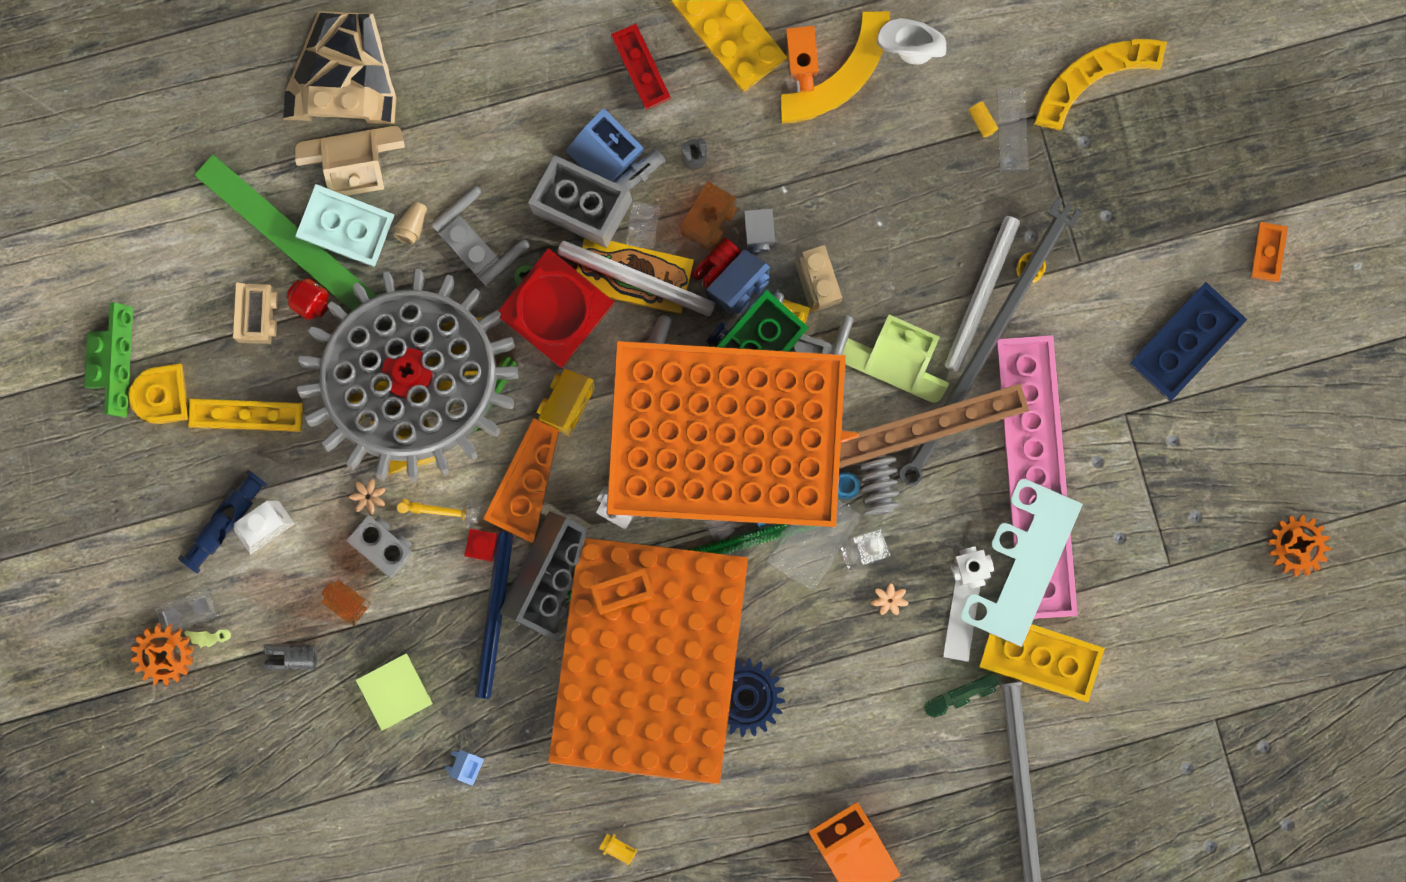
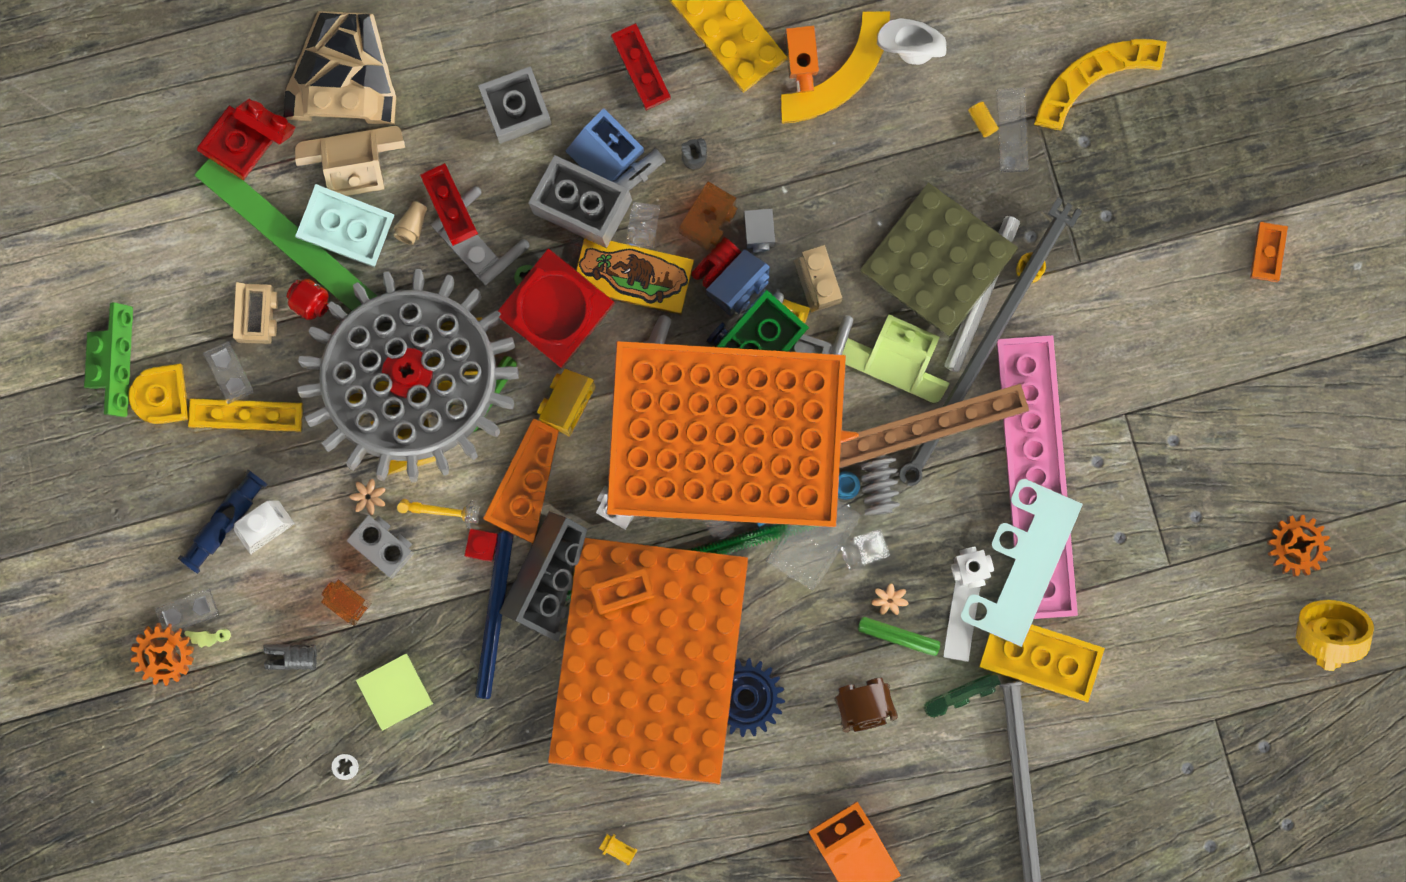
light blue tile [445,750,484,786] -> none
white axle [557,241,715,316] -> none
dark blue plate [1129,282,1247,402] -> none
none -> red tile [197,105,273,180]
none -> clear piece [203,341,254,404]
none -> red plate [233,99,296,145]
none -> white bush [332,754,359,780]
none -> red plate [420,163,478,246]
none -> light grey brick [478,66,552,144]
none -> reddish brown brick [834,678,898,733]
none -> bright green axle [858,617,940,656]
none -> olive plate [860,182,1018,337]
none -> yellow piece [1295,600,1374,671]

